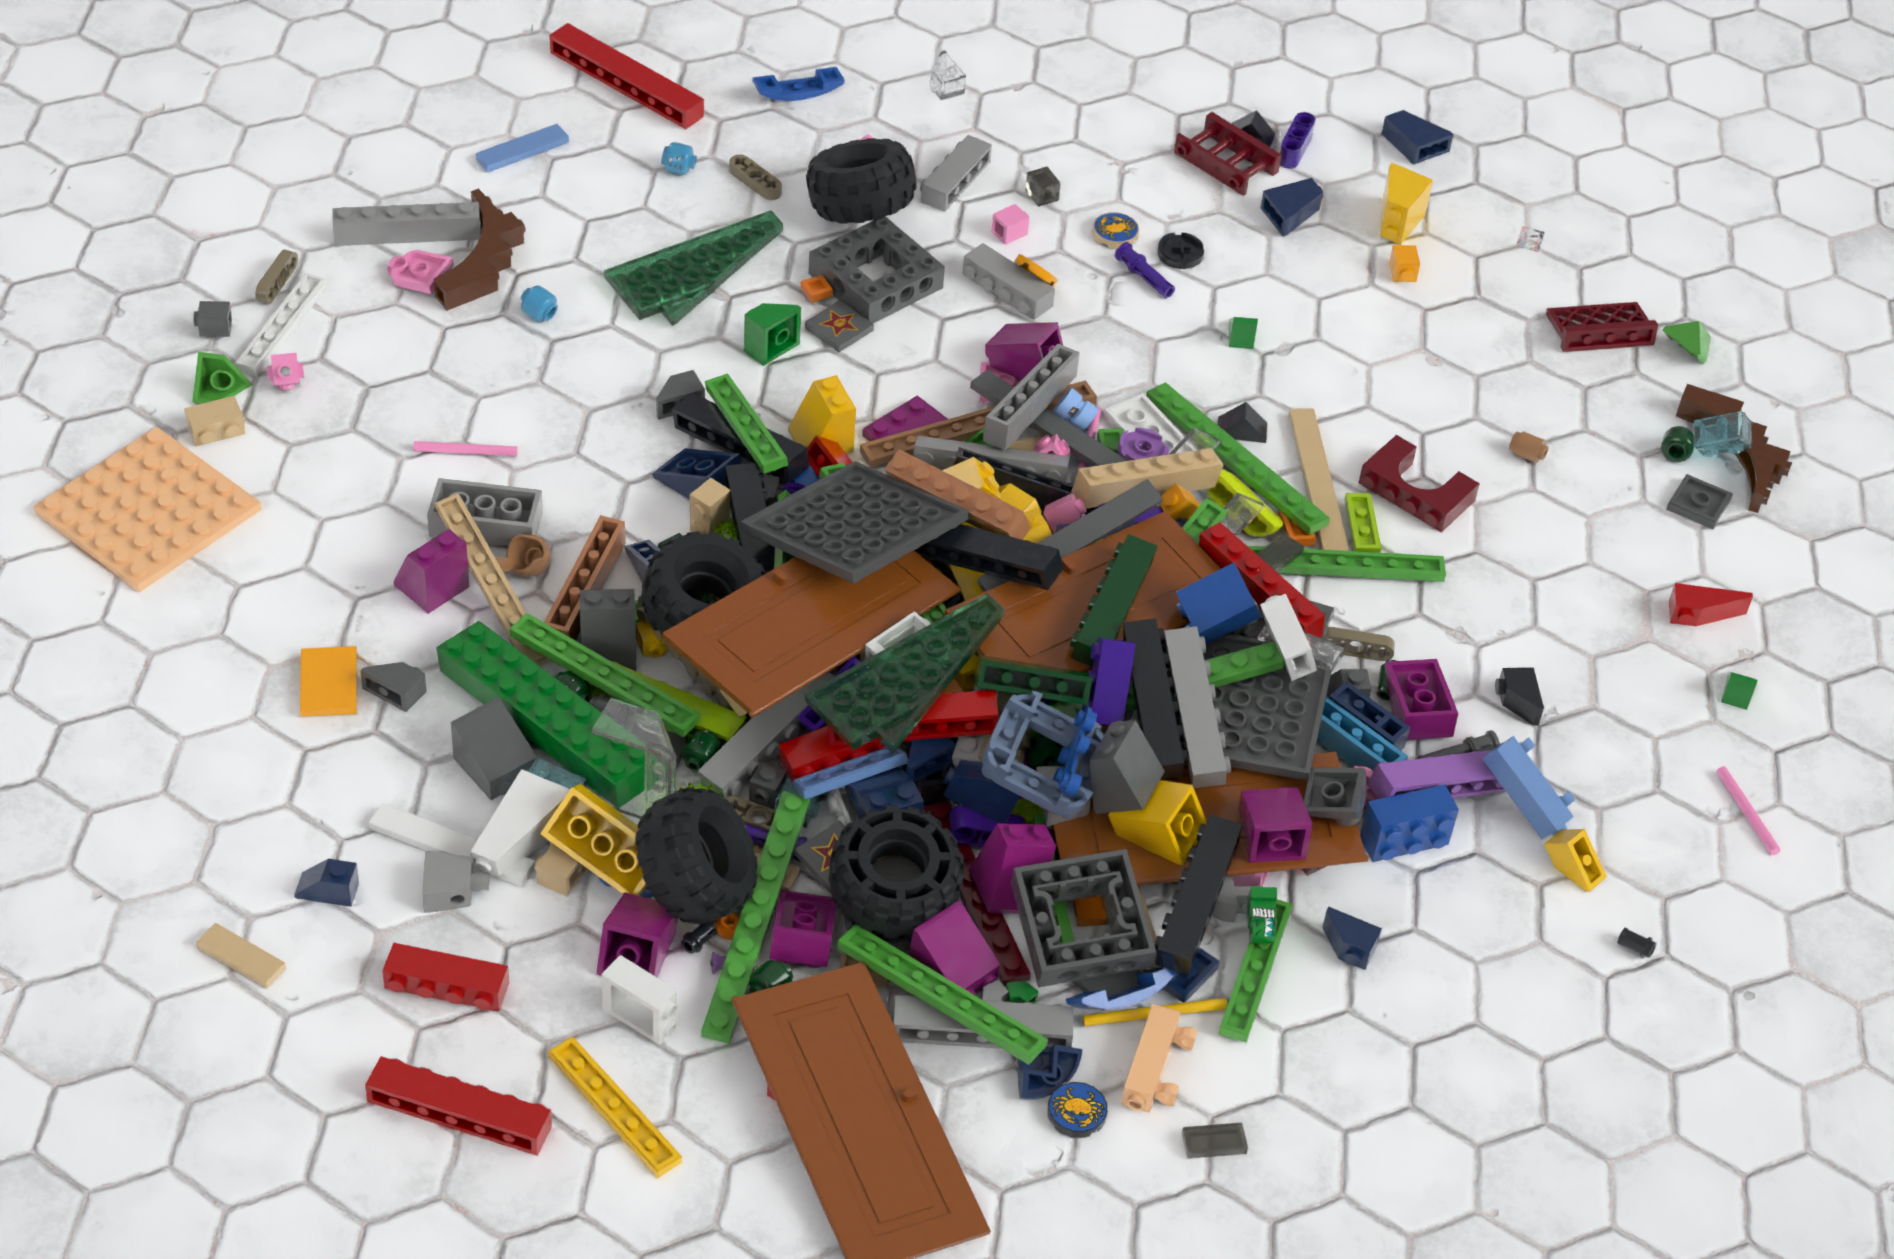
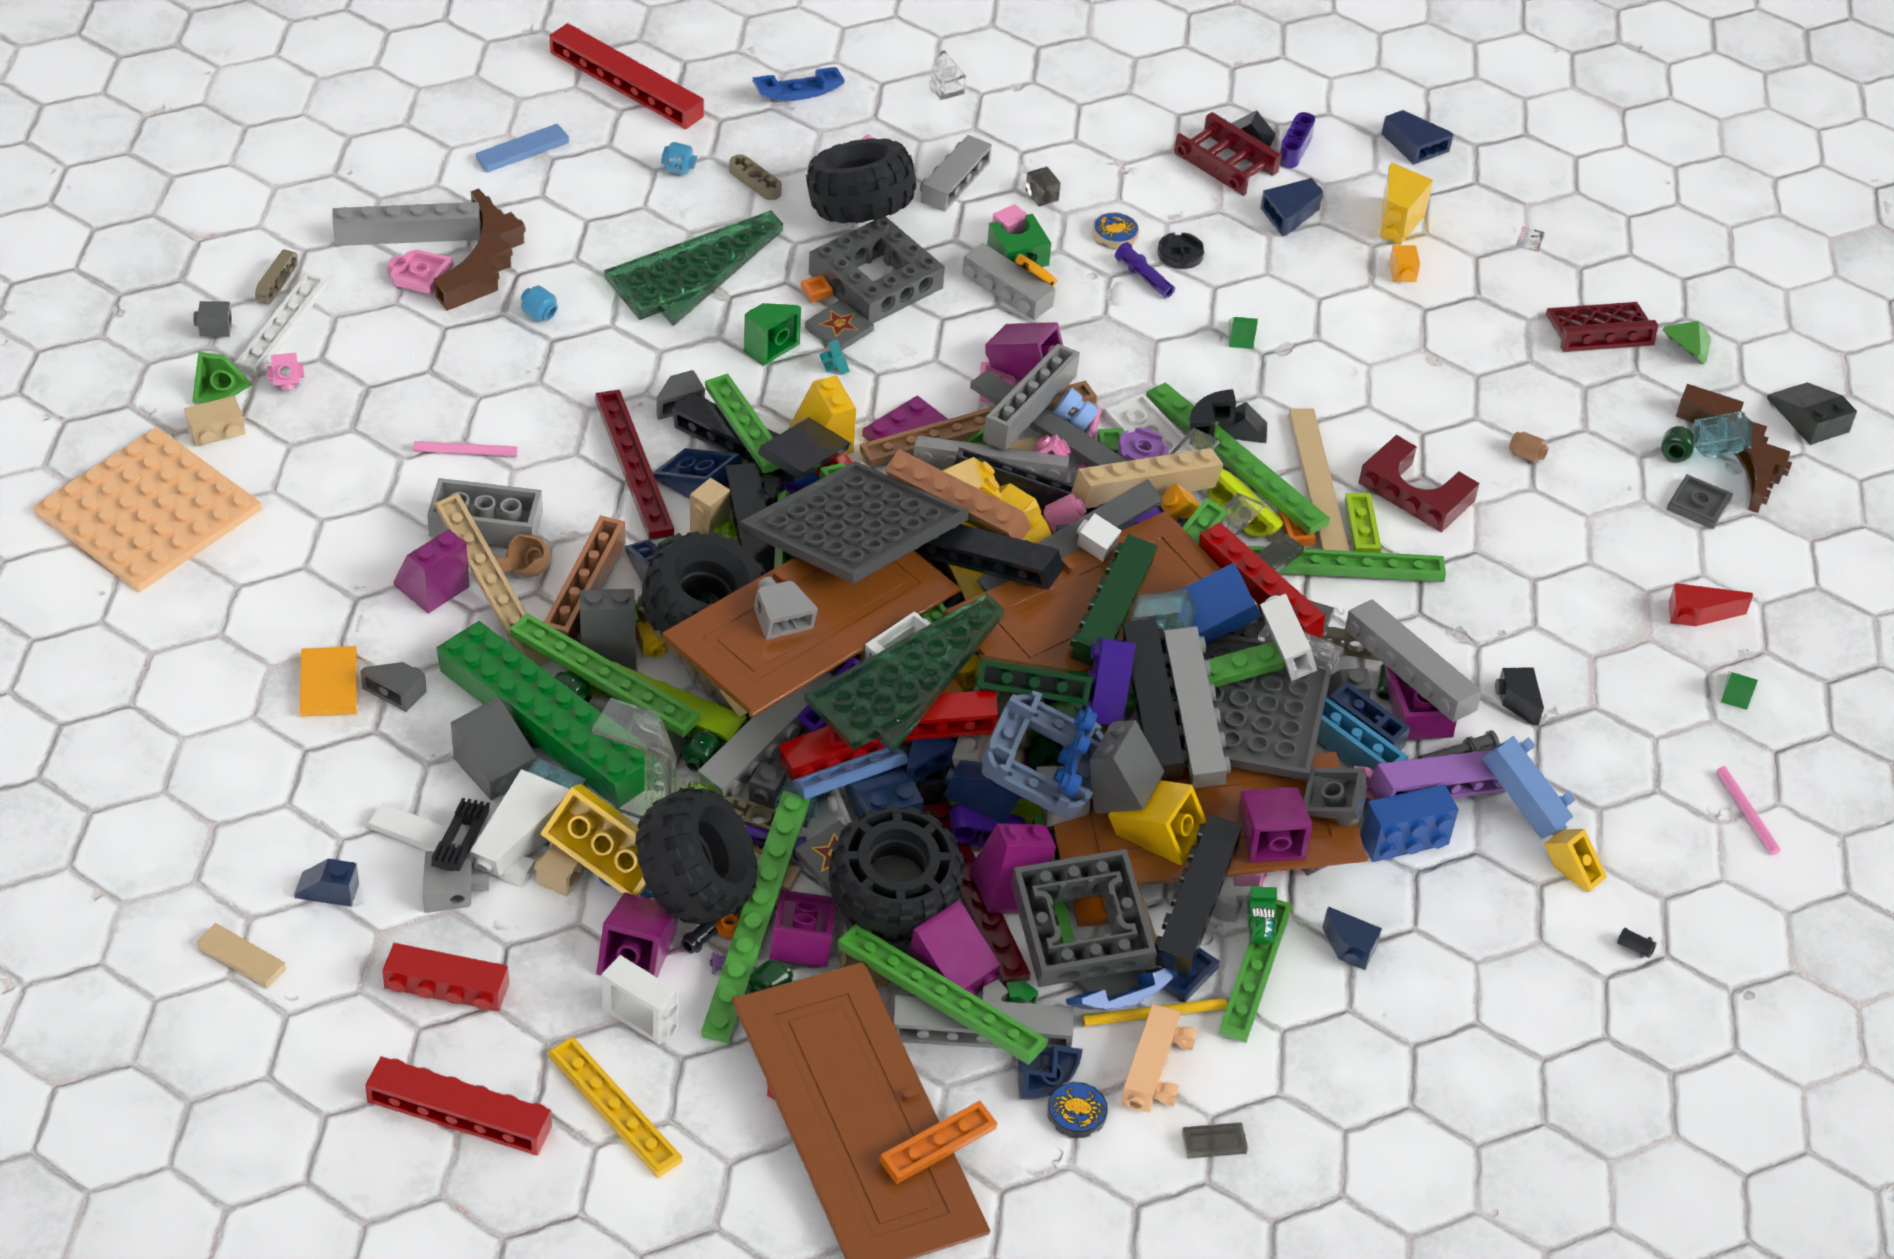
none -> black container [431,798,490,871]
none -> dark red plate [595,389,674,540]
none -> light grey torso [754,577,818,640]
none -> black tile [757,417,851,480]
none -> teal tile [820,339,850,375]
none -> orange plate [879,1100,998,1184]
none -> green piece [987,213,1052,267]
none -> white brick [1077,513,1121,561]
none -> clear light blue brick [1131,590,1197,631]
none -> black brick [1188,389,1236,443]
none -> light grey brick [1345,599,1482,722]
none -> pearl dark grey slope [1767,382,1857,445]

